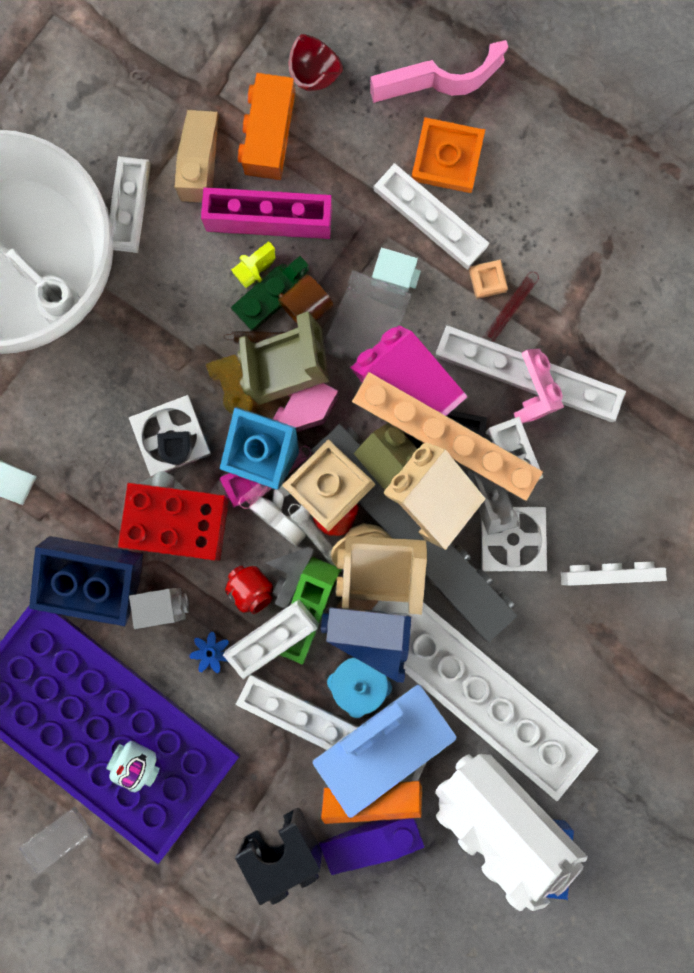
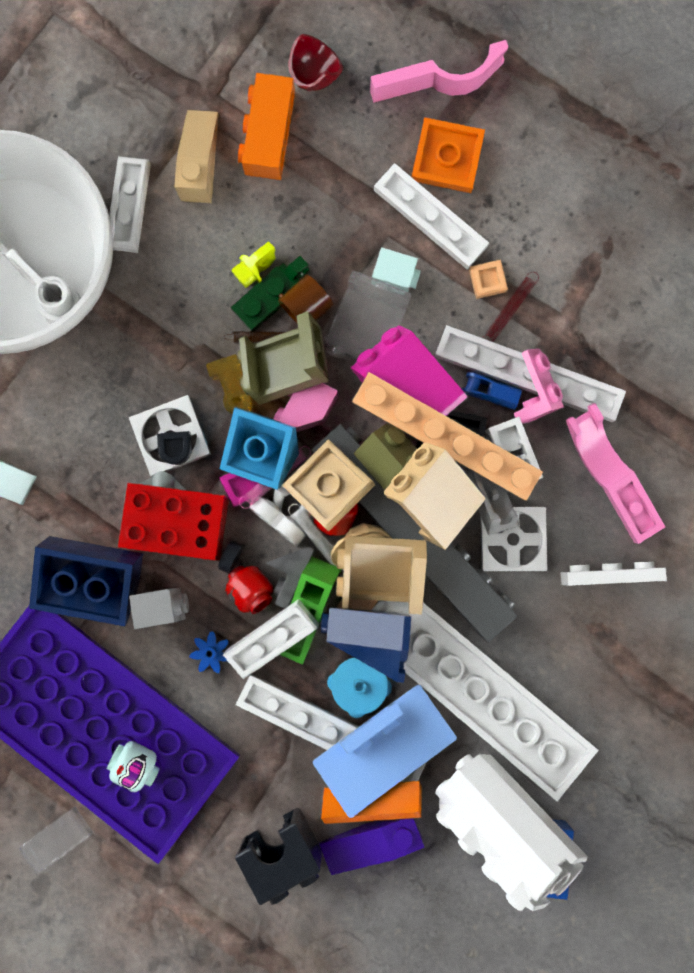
dark pink brick [201,187,332,239] -> none
none -> black tile [218,540,245,574]
none -> blue bar [462,372,522,410]
none -> bright pink piece [566,403,665,544]

